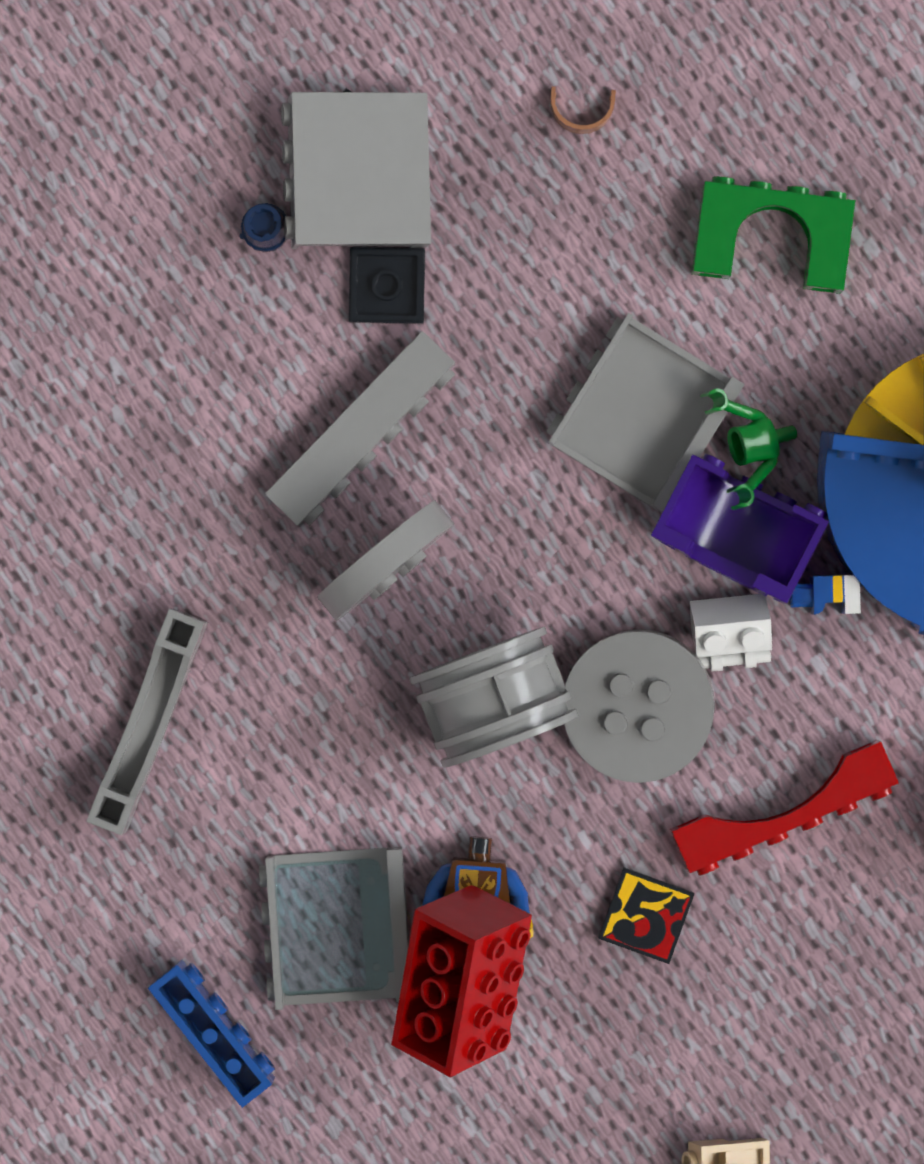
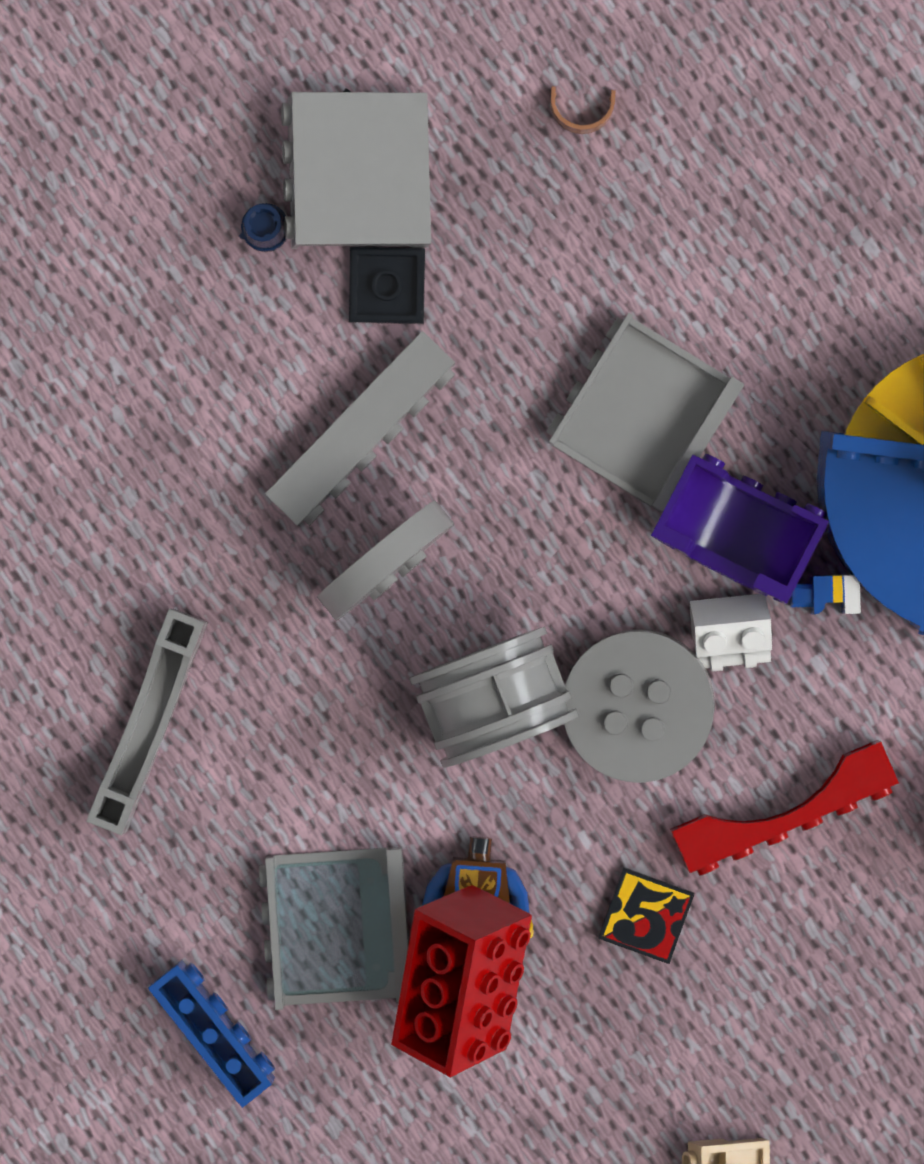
green arch [691,176,856,294] -> none
green piece [700,388,797,510] -> none

